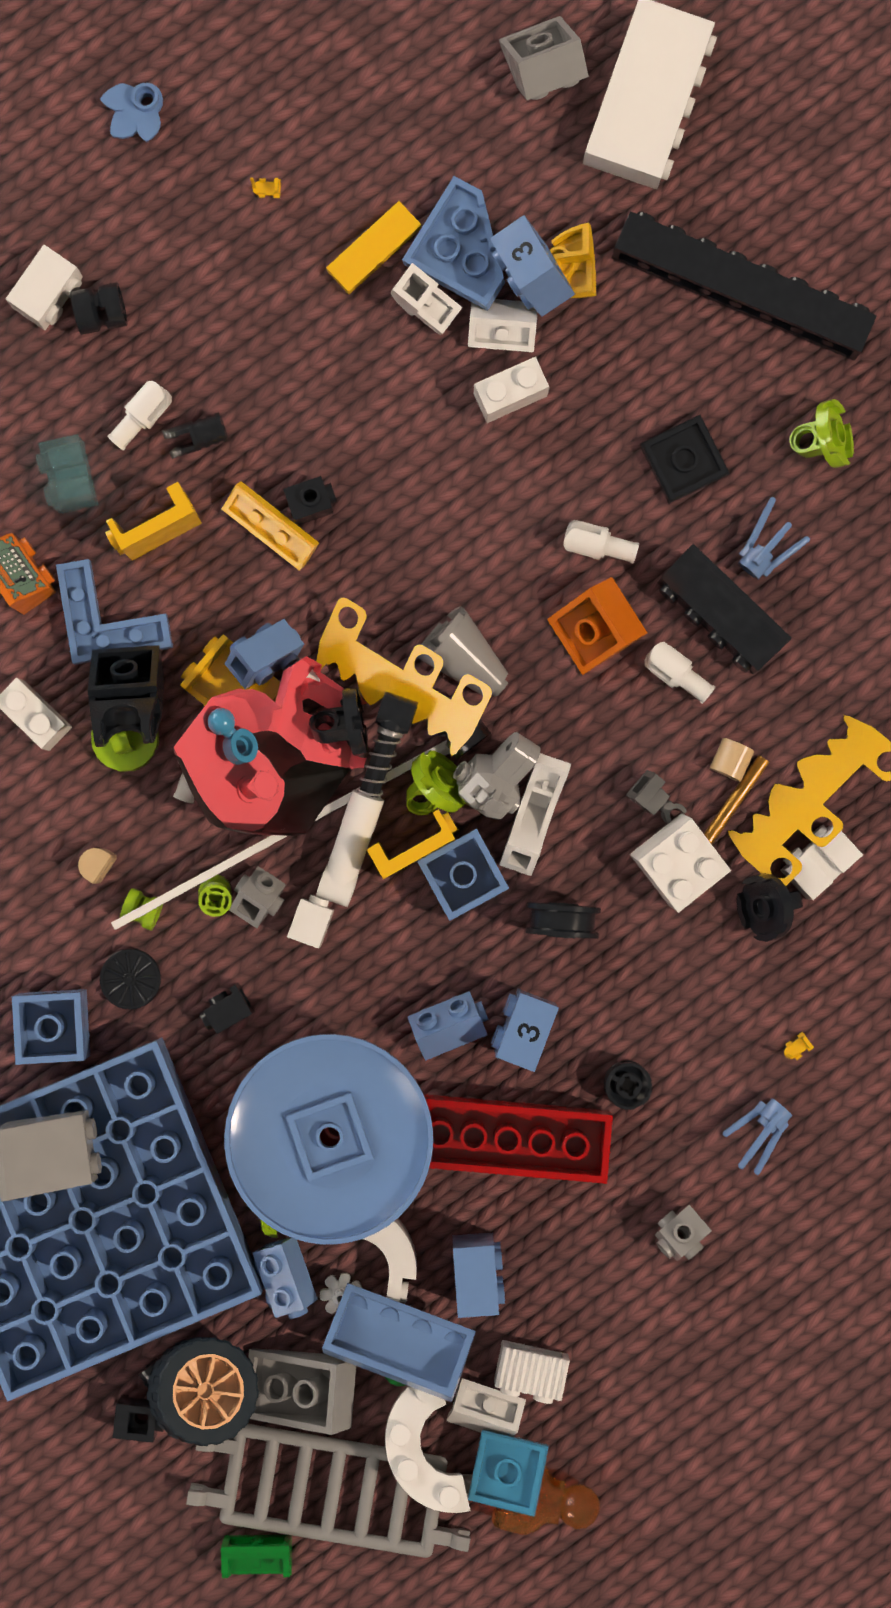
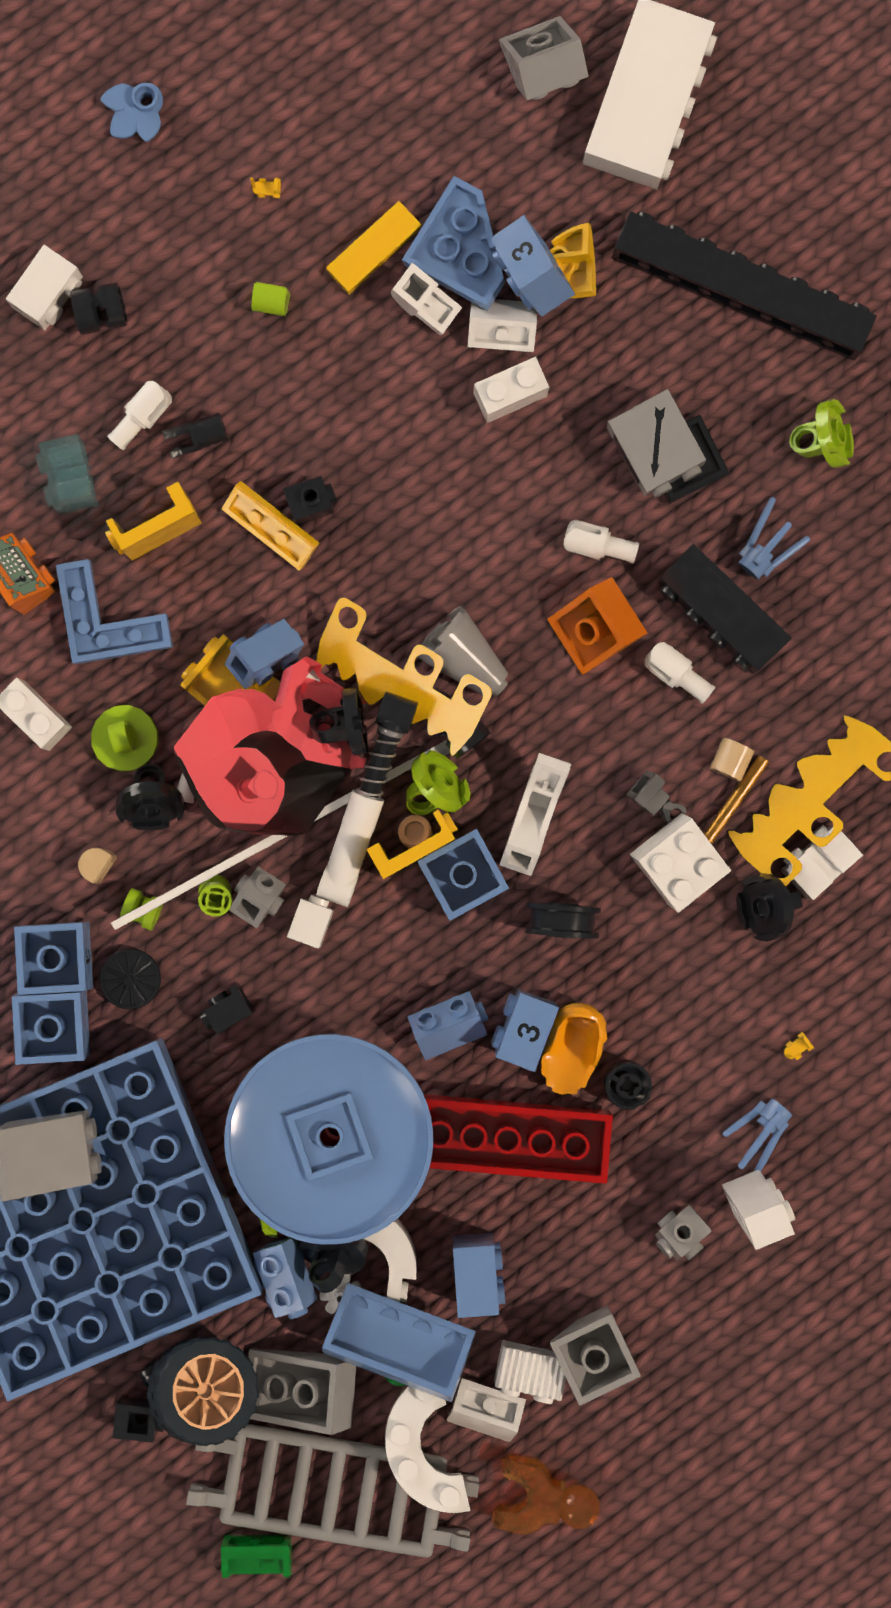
black brick [87,645,165,747] -> none
dark azure plate [208,708,258,765] -> none
light grey piece [453,732,541,819] -> none
dark azure tile [468,1429,549,1517] -> none
none -> medium blue brick [14,922,93,995]
none -> black tile [116,765,184,831]
none -> lime brick [251,282,290,317]
none -> black tile [300,1239,368,1293]
none -> light nougat tile [398,815,433,849]
none -> light orange hair [541,1003,607,1095]
none -> light grey slope [550,1305,641,1406]
none -> light grey brick [607,389,706,498]
none -> white brick [722,1170,795,1250]

